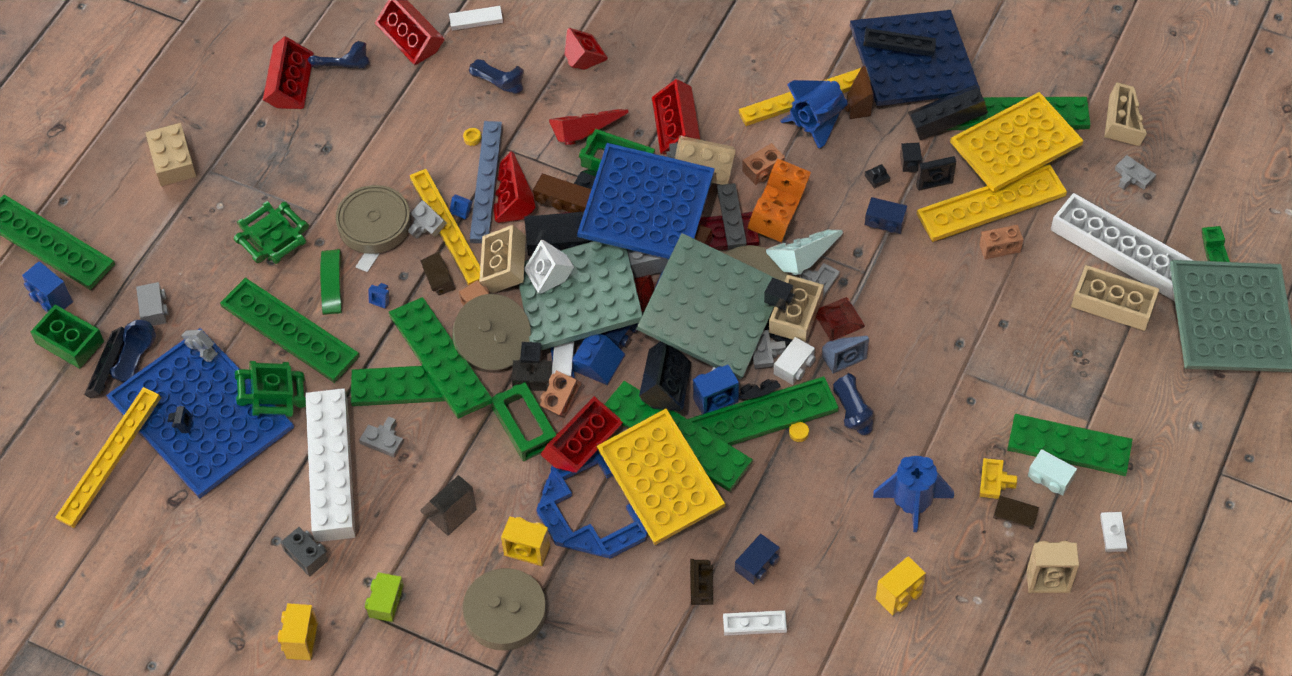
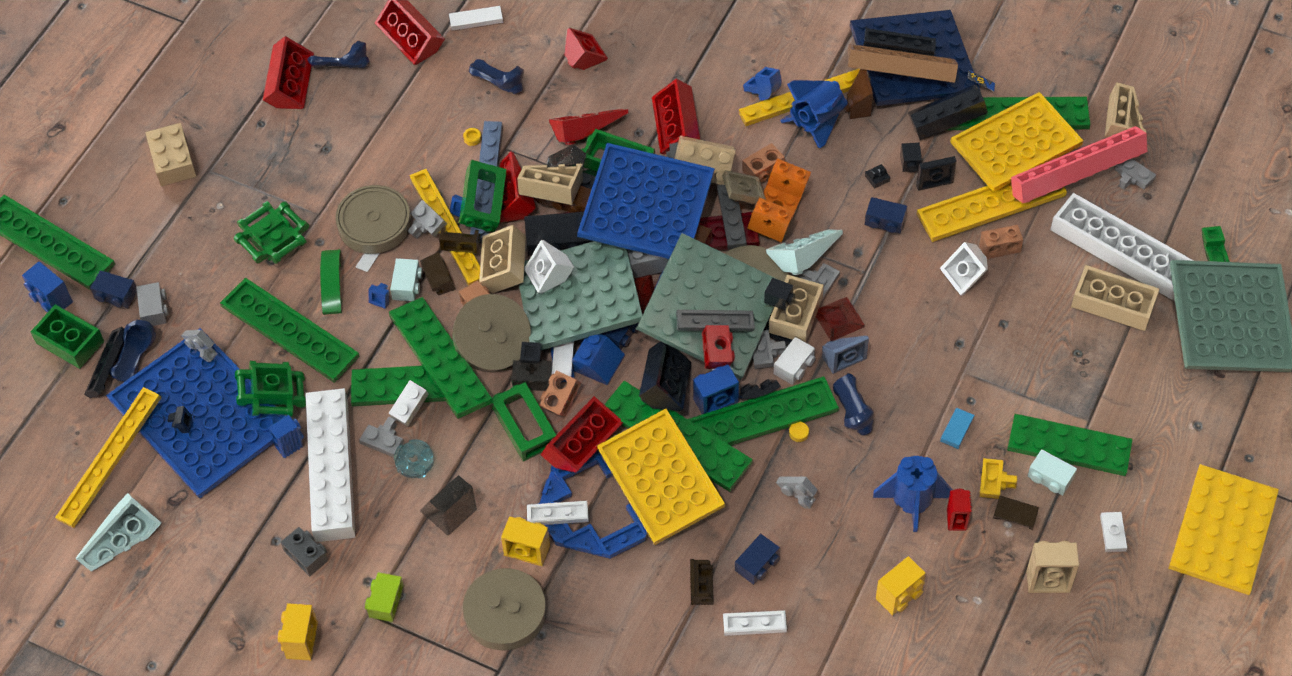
none -> light aqua wedge [76,493,161,572]
none -> dark blue brick [90,270,137,308]
none -> blue brick [268,415,304,458]
none -> white brick [389,380,429,427]
none -> light aqua brick [390,258,423,301]
none -> clear light blue plate [394,439,434,478]
none -> dark brown hinge [439,227,481,253]
none -> green piece [459,160,506,232]
none -> tan wedge [517,164,583,205]
none -> white tile [527,501,589,525]
none -> clear smoke brick [547,144,586,169]
none -> dark grey plate [676,310,755,331]
none -> red brick [702,325,735,369]
none -> dark tan plate [722,170,766,204]
none -> blue brick [743,67,782,100]
none -> light grey hinge [776,477,818,509]
none -> medium nougat arch [848,44,958,83]
none -> white slope [940,242,988,296]
none -> dark azure tile [940,408,974,449]
none -> red brick [947,488,972,531]
none -> sticker [968,70,995,91]
none -> coral brick [1011,126,1148,203]
none -> yellow plate [1168,464,1279,595]

